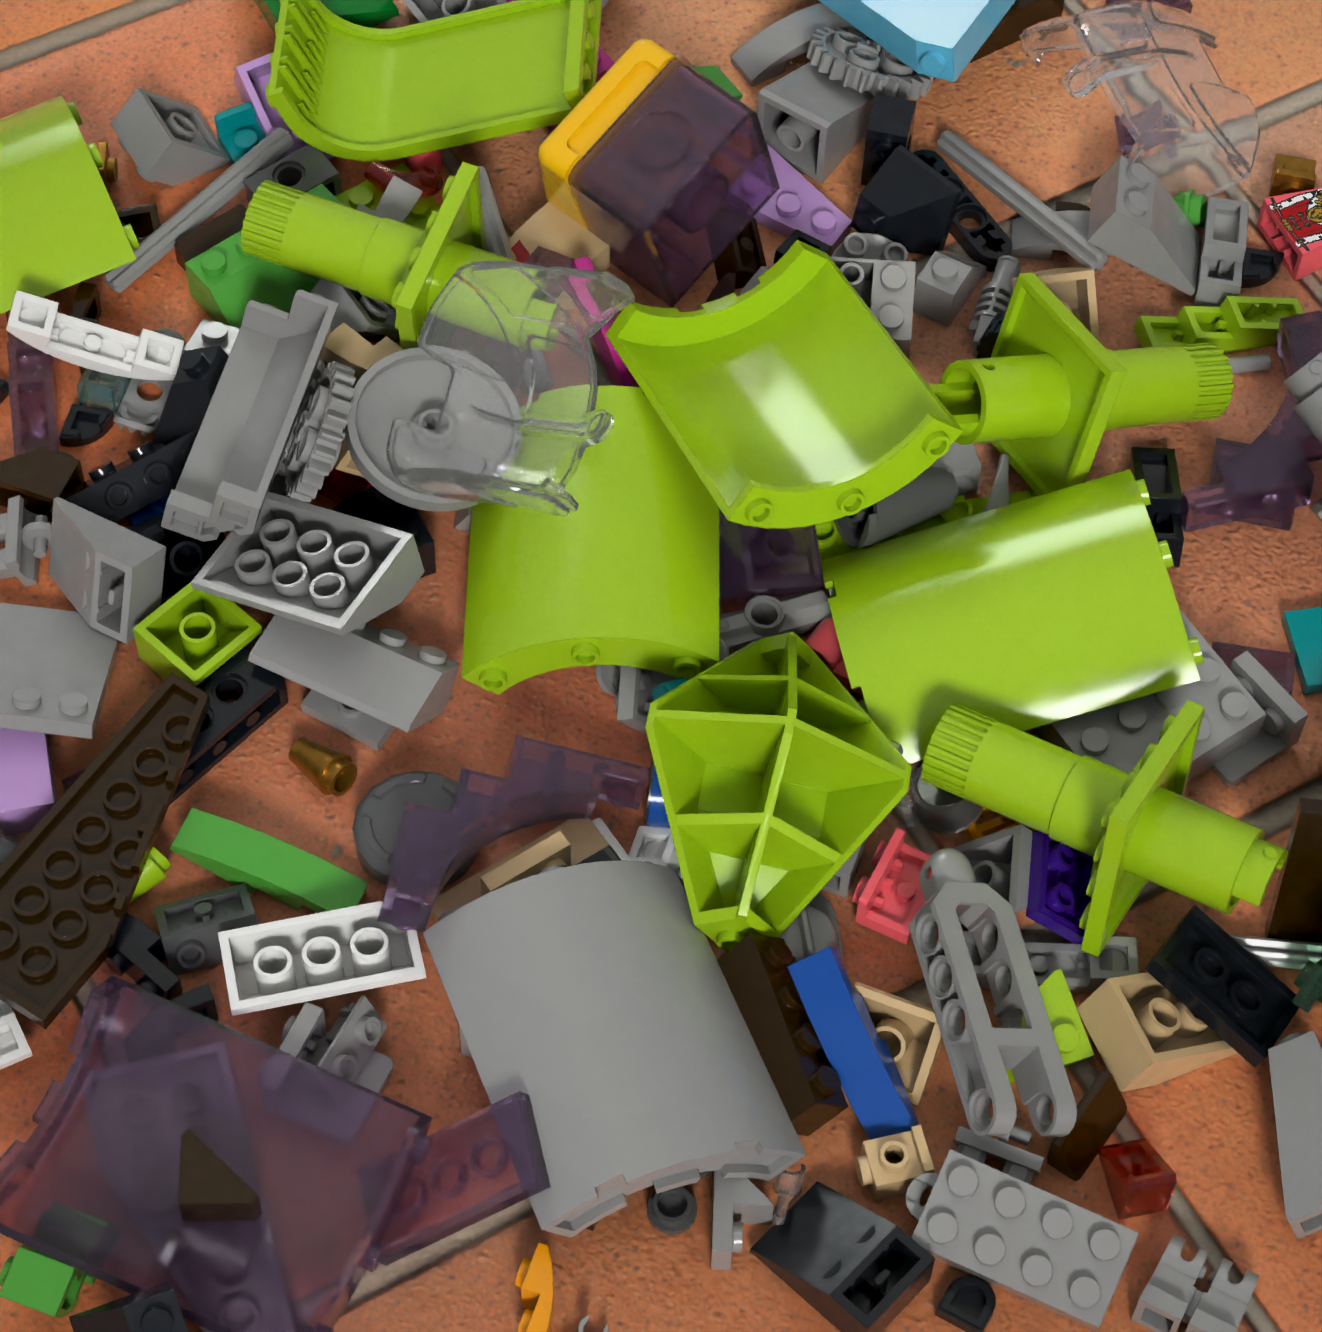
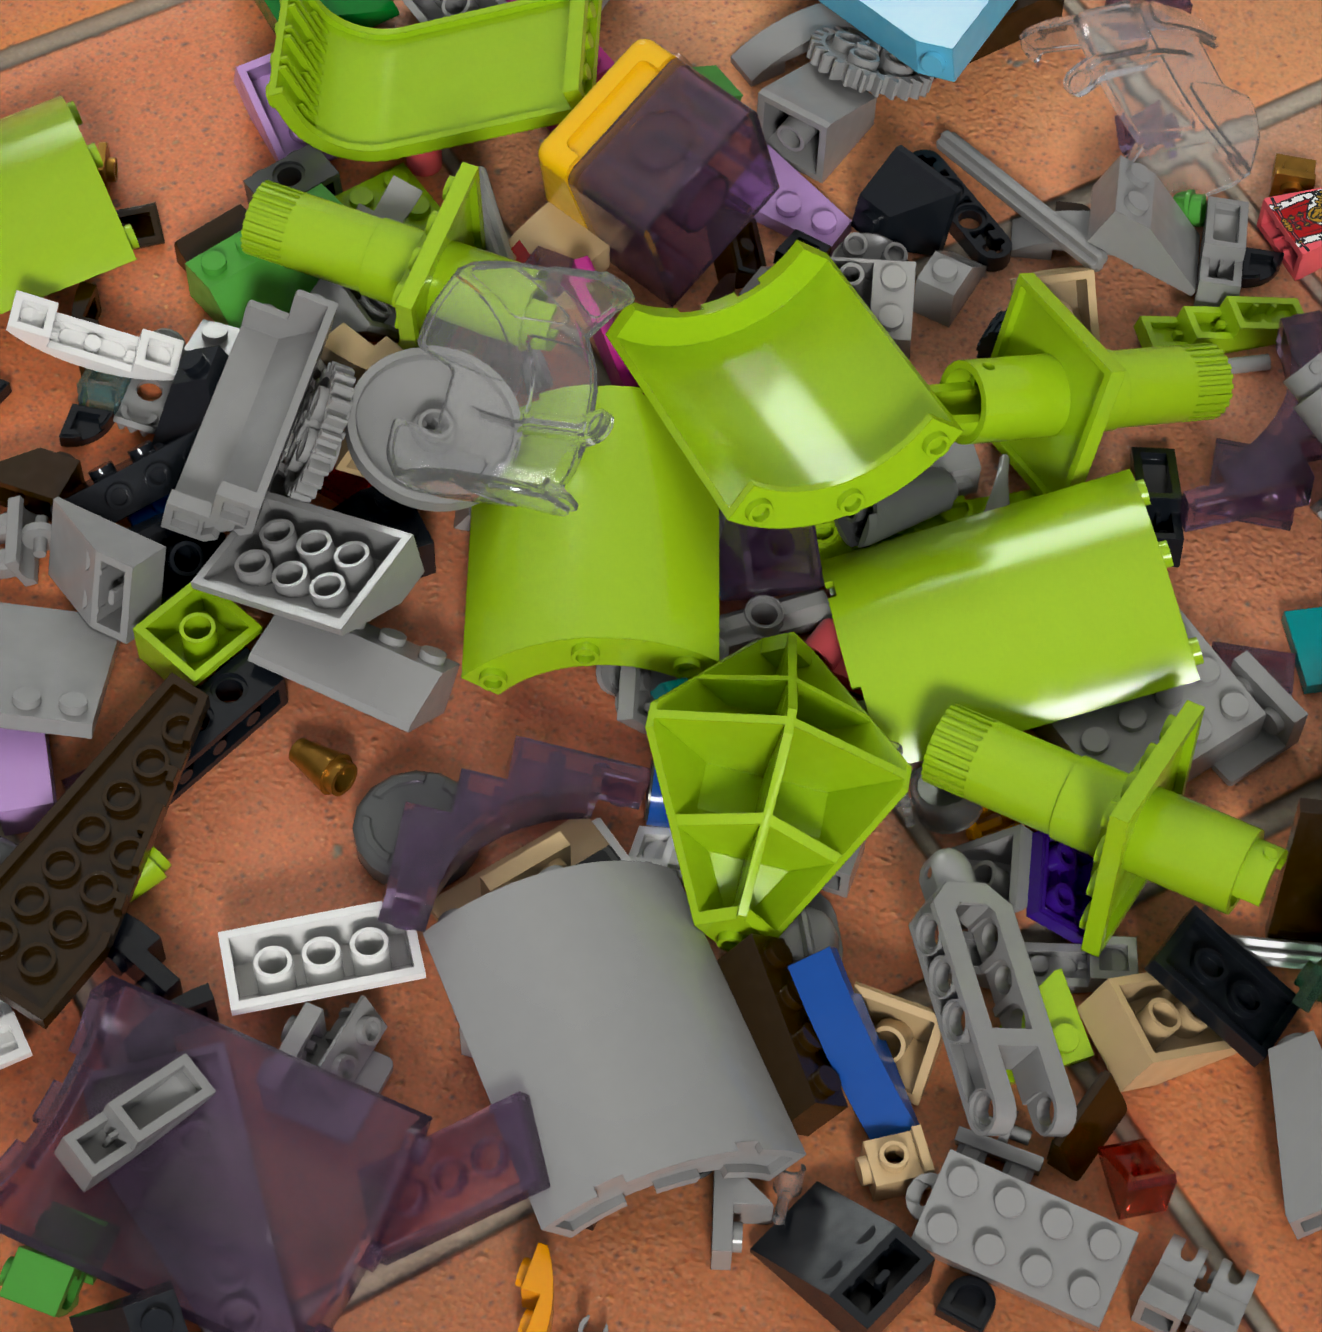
slope [6,310,59,456] -> none
light grey axle [103,126,294,293] -> none
light grey slope [110,88,230,186] -> none
dark grey bracket [153,883,258,976] -> none
bright green slope [169,808,369,913] -> none
dark brown slope [178,1129,262,1222] -> none
teal bracket [214,102,265,165] -> none
light grey plate [301,689,396,752] -> none
clear red arm [364,161,443,199] -> none
dark grey plate [647,1187,697,1235] -> none
coral bracket [852,827,932,945] -> none
black brick [861,94,917,185] -> none
light grey hinge [968,255,1021,357] -> none
none -> light grey slope [54,1053,216,1192]

